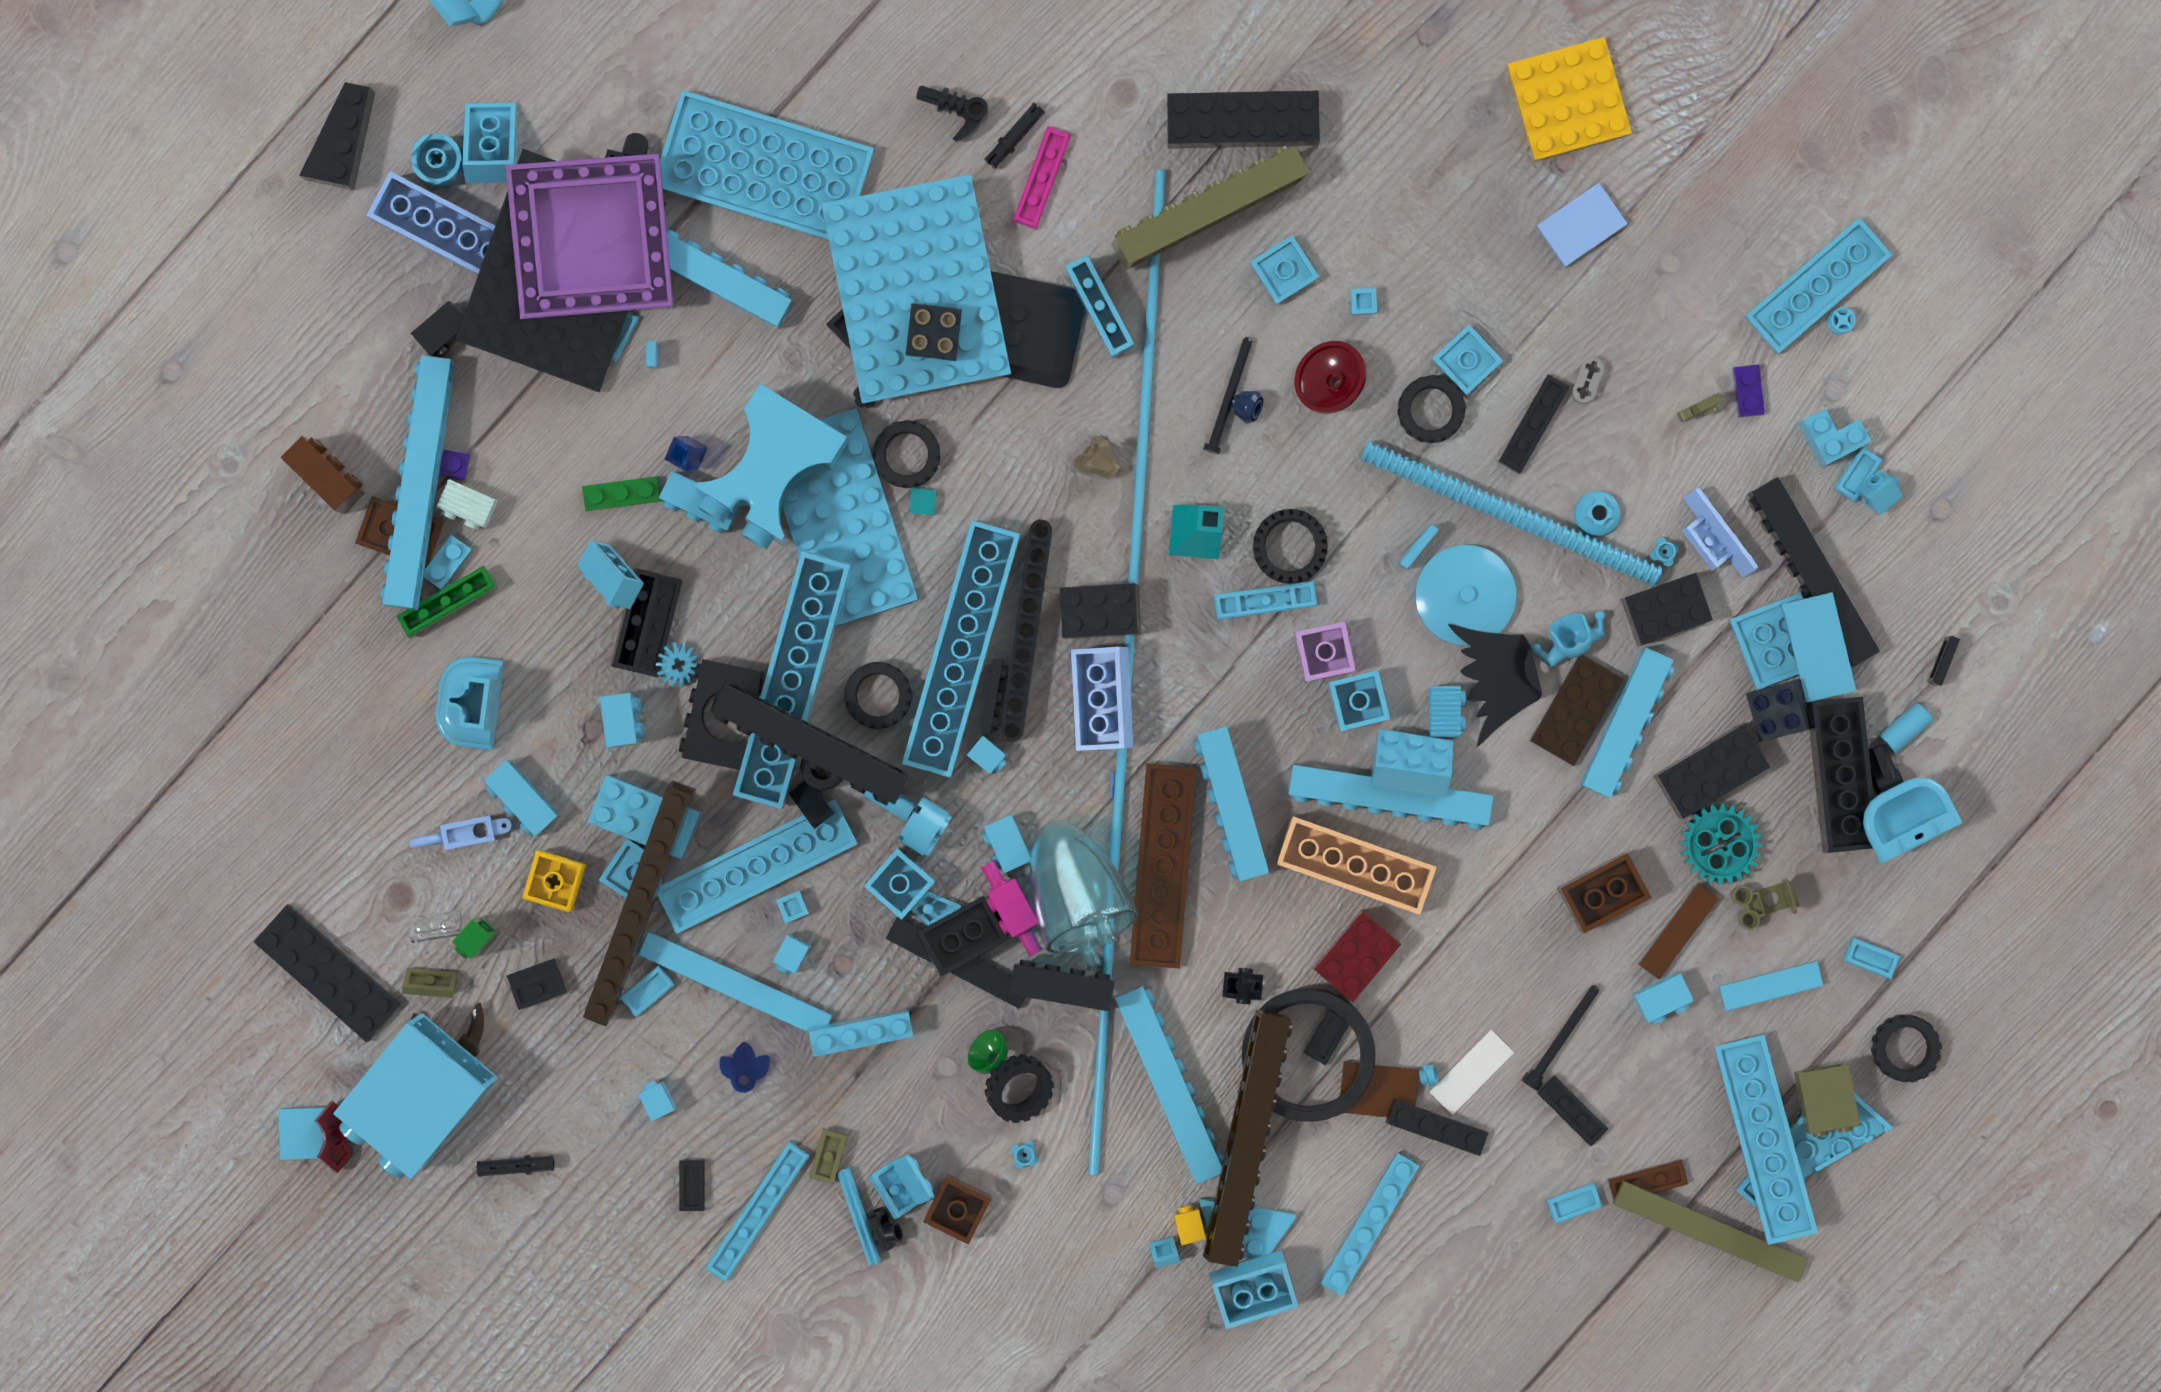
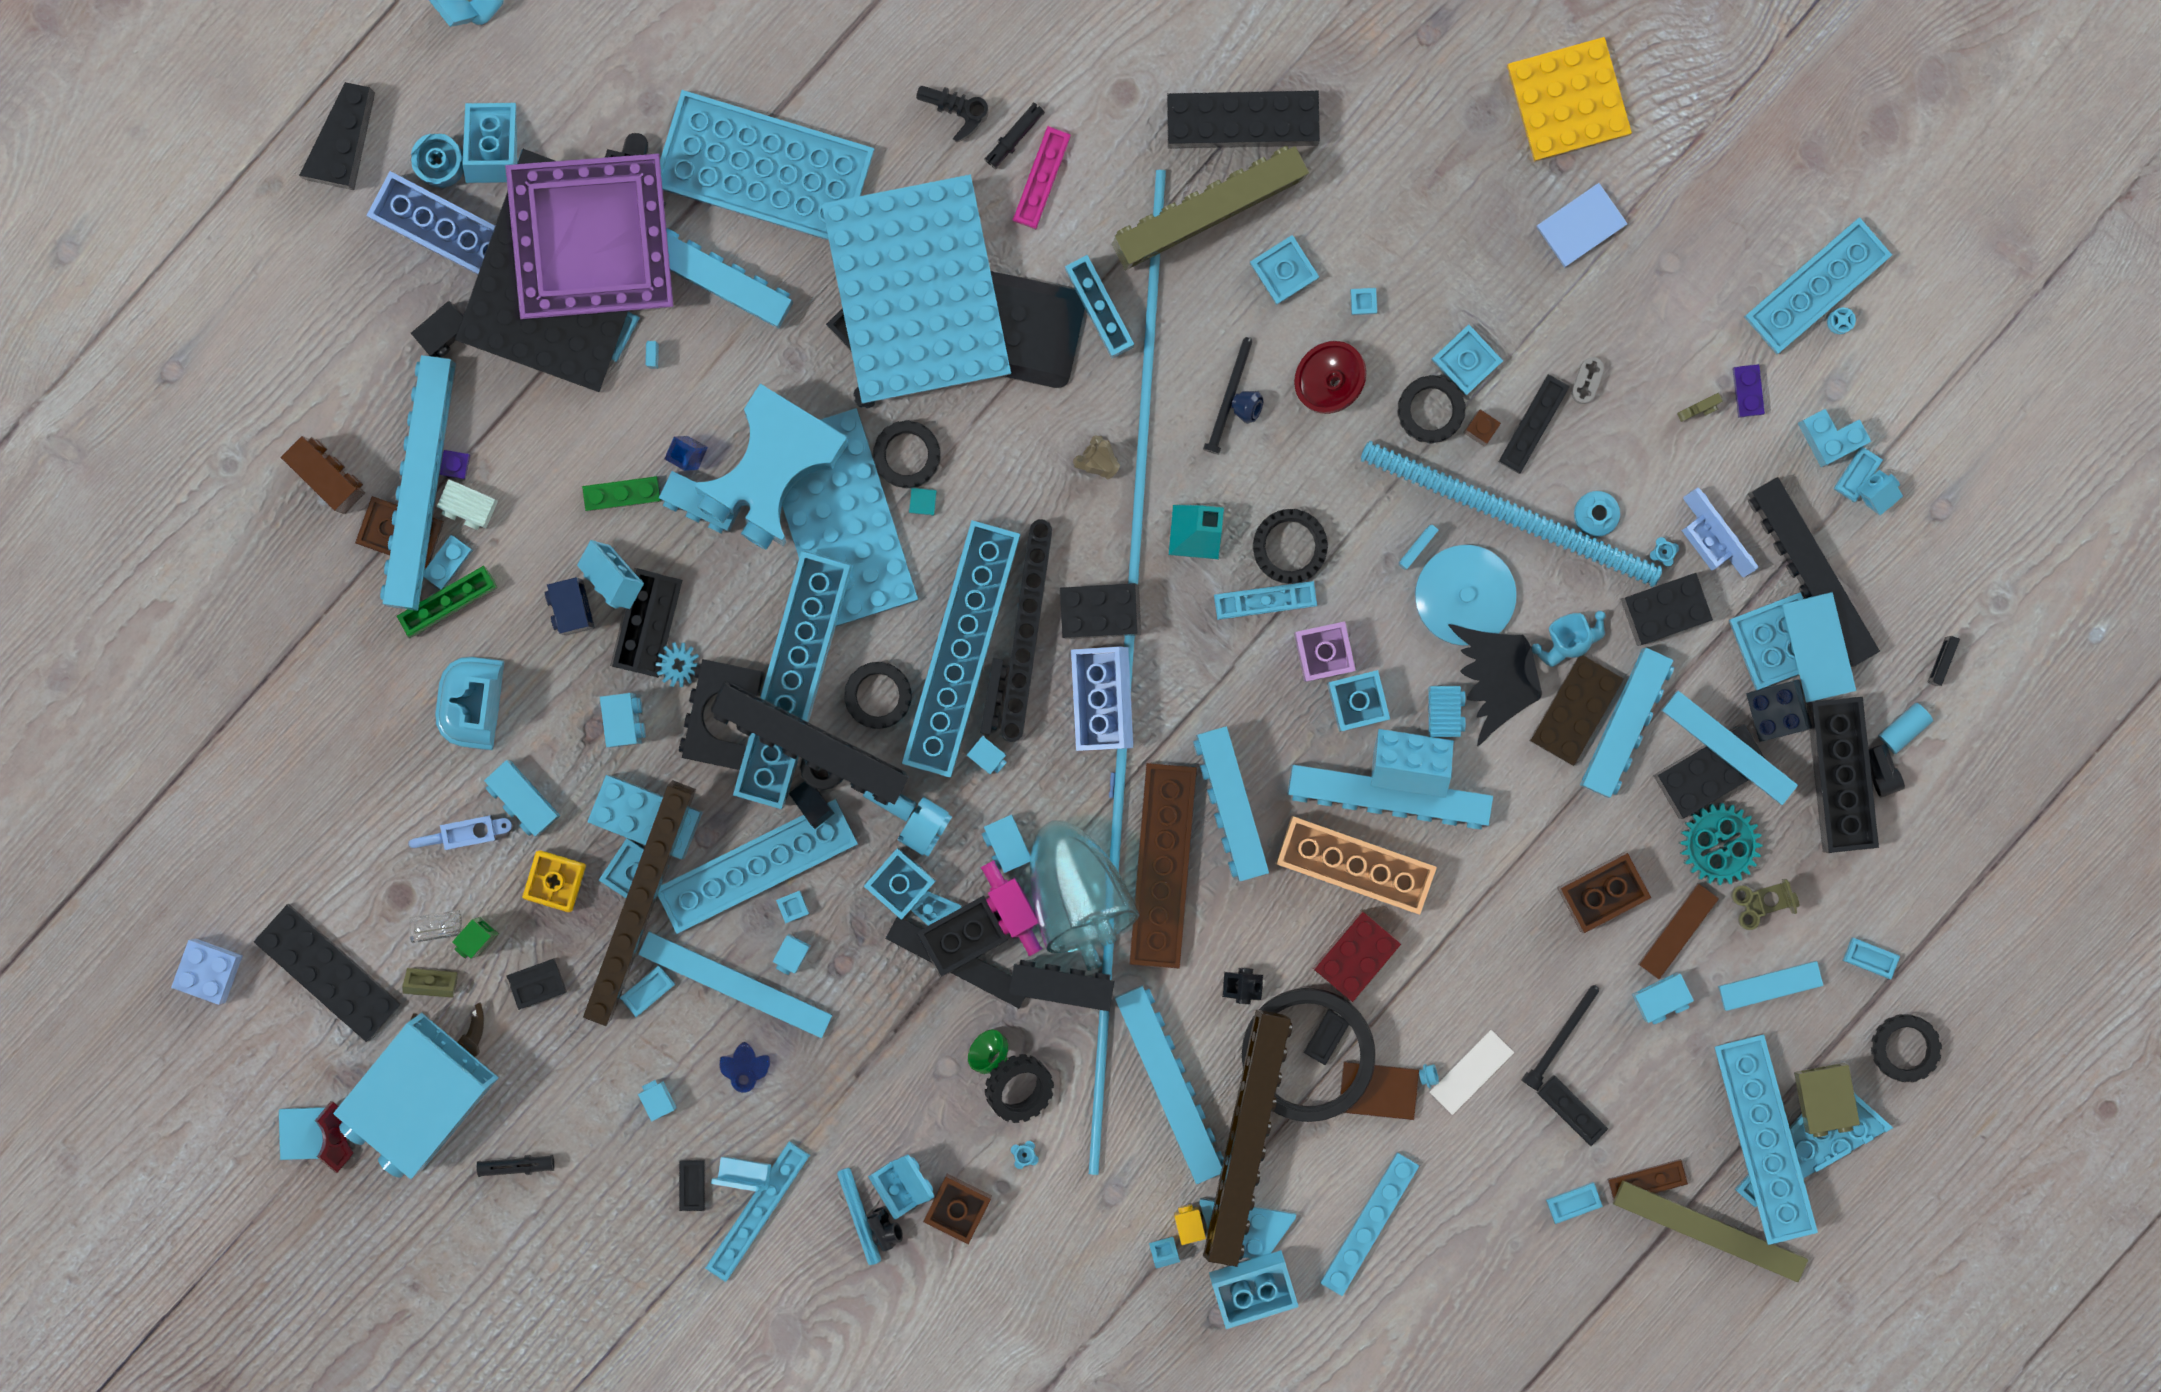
medium azure brick [807,1008,913,1057] -> none
olive plate [809,1128,848,1184] -> none
black brick [906,303,962,361] -> none
black plate [1385,1099,1489,1156] -> none
medium azure piece [1863,777,1963,864] -> none
none -> light blue brick [171,938,243,1005]
none -> dark blue brick [544,577,595,635]
none -> medium azure panel [711,1156,771,1192]
none -> reddish brown brick [1463,409,1501,446]
none -> medium azure tile [1661,691,1798,805]

